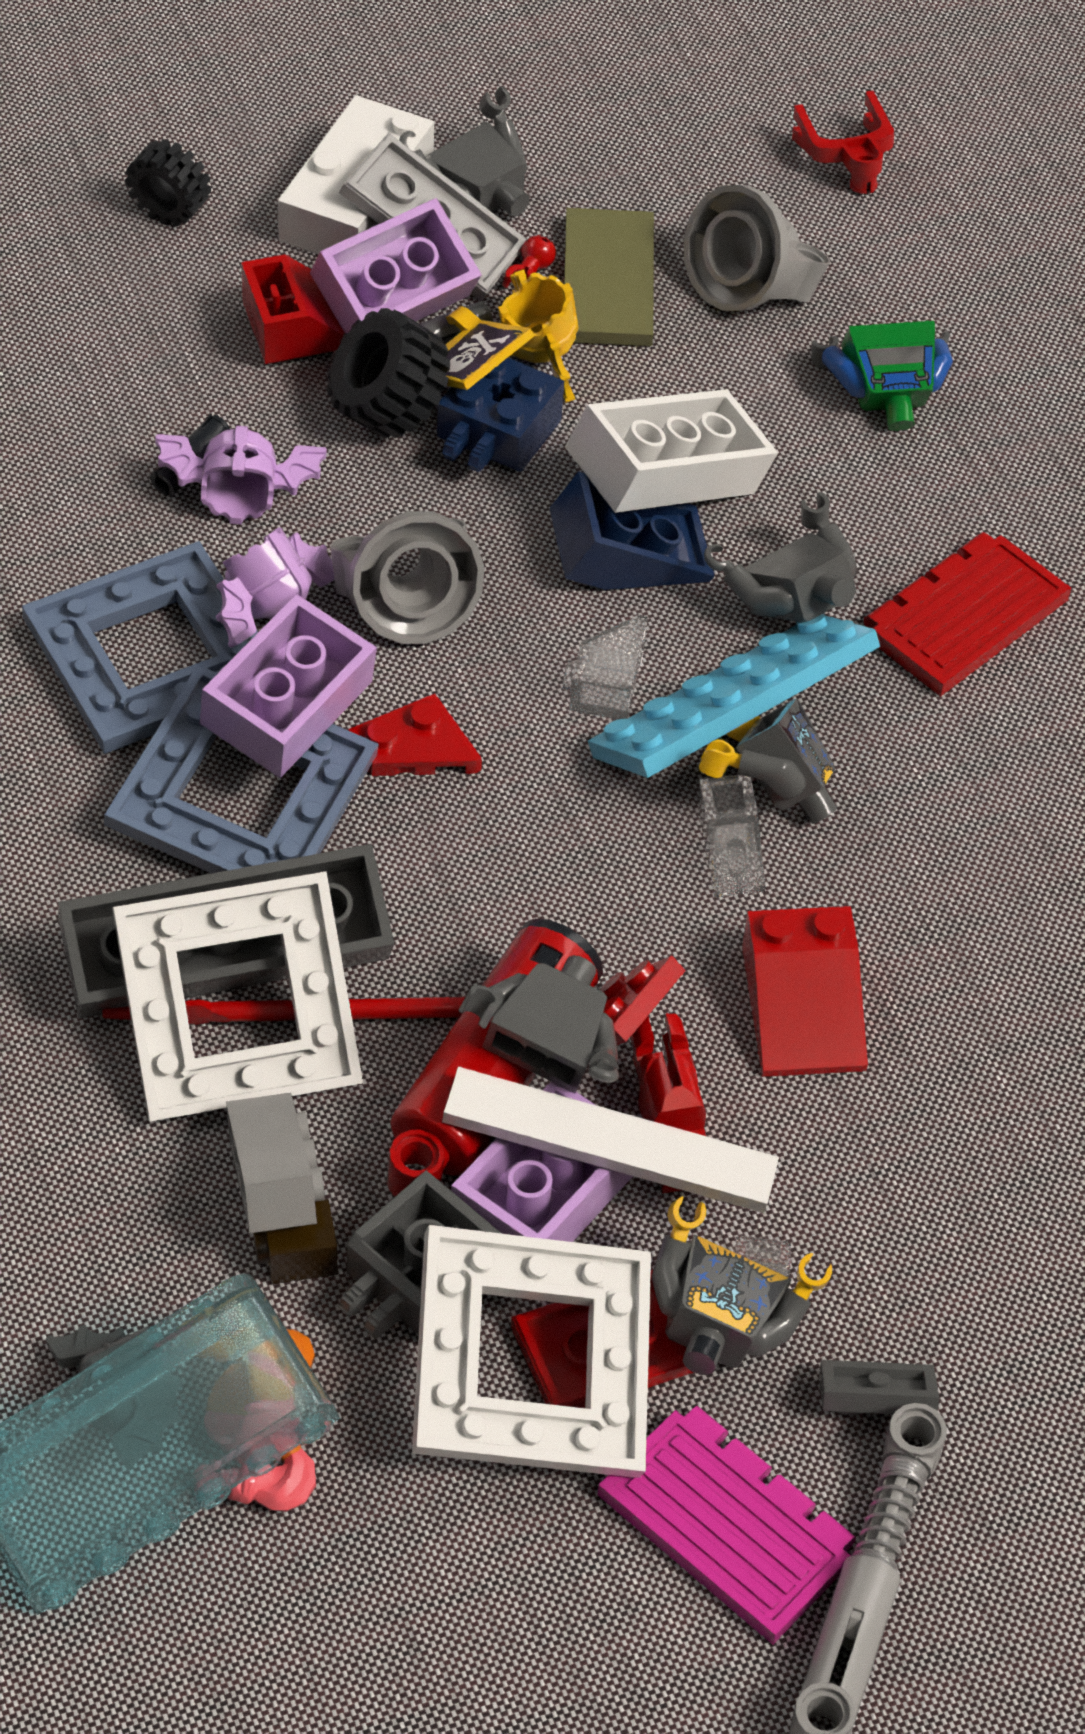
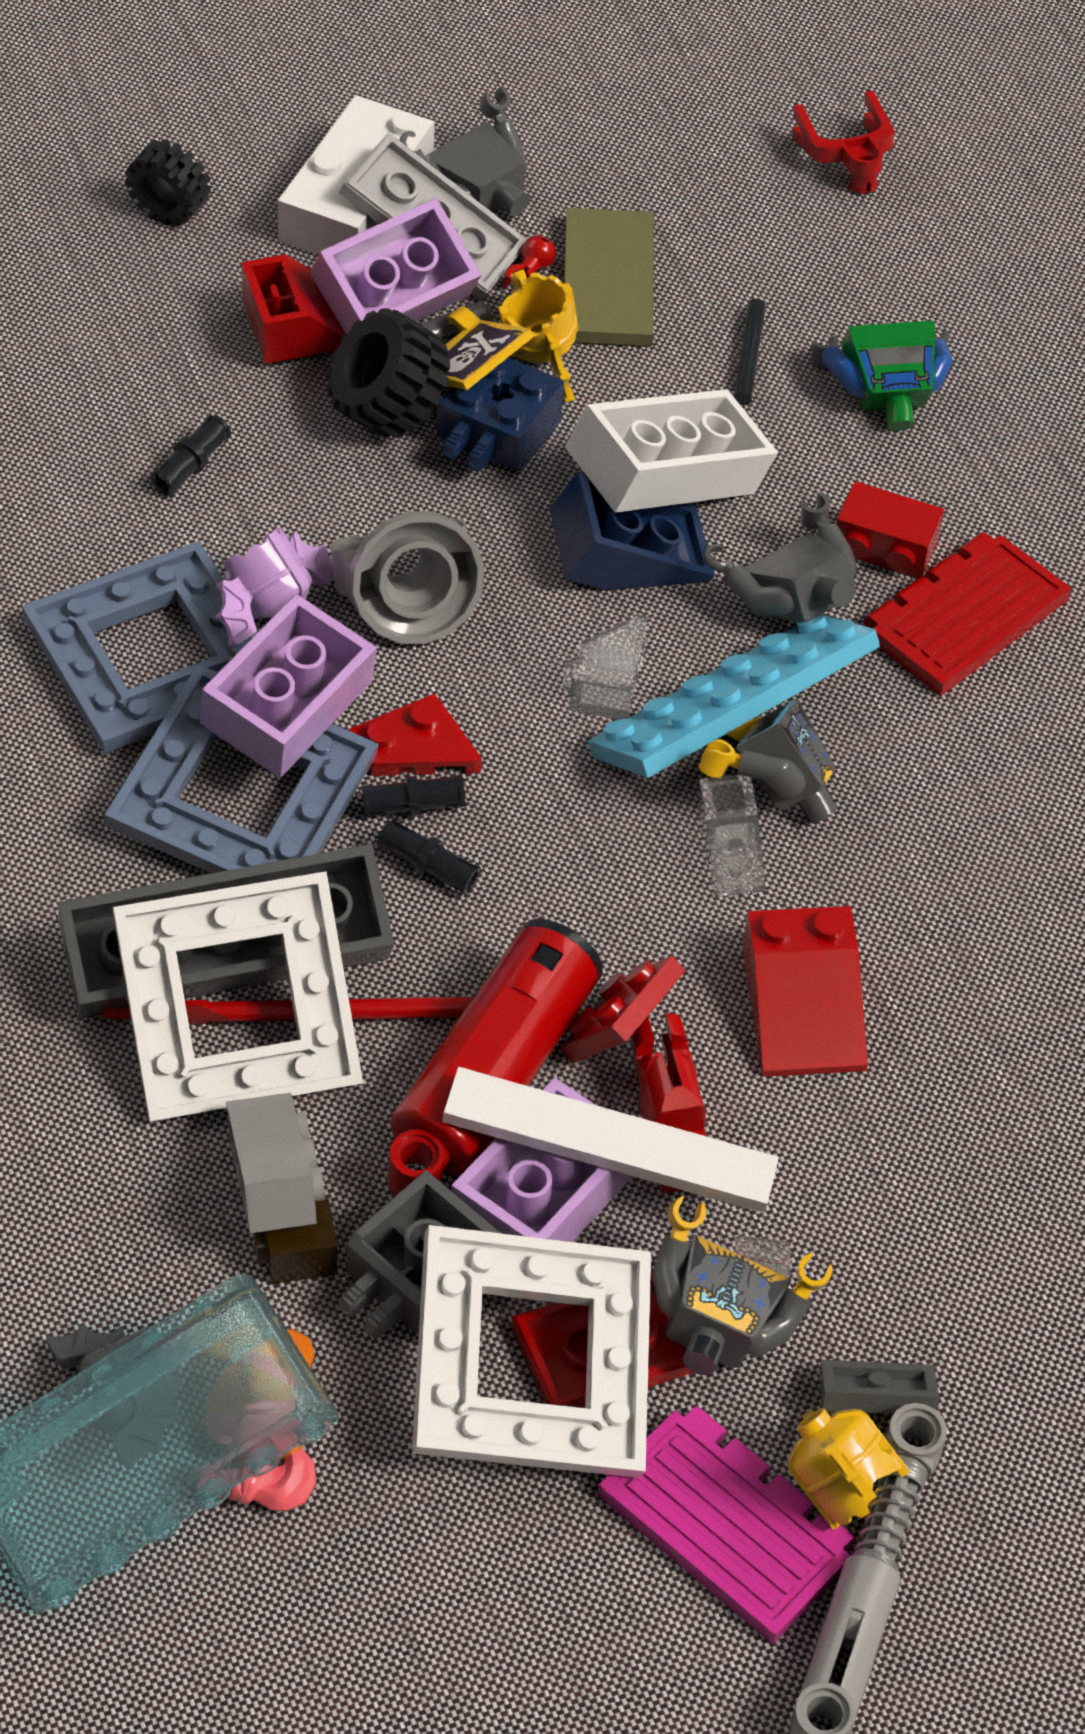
lavender helmet [155,425,327,525] -> none
dark grey torso [458,955,619,1093] -> none
light grey piece [684,185,830,311] -> none
none -> black pin [362,774,466,818]
none -> black pin [377,818,481,896]
none -> black bar [734,298,766,406]
none -> yellow helmet [788,1408,911,1530]
none -> red brick [836,481,945,578]

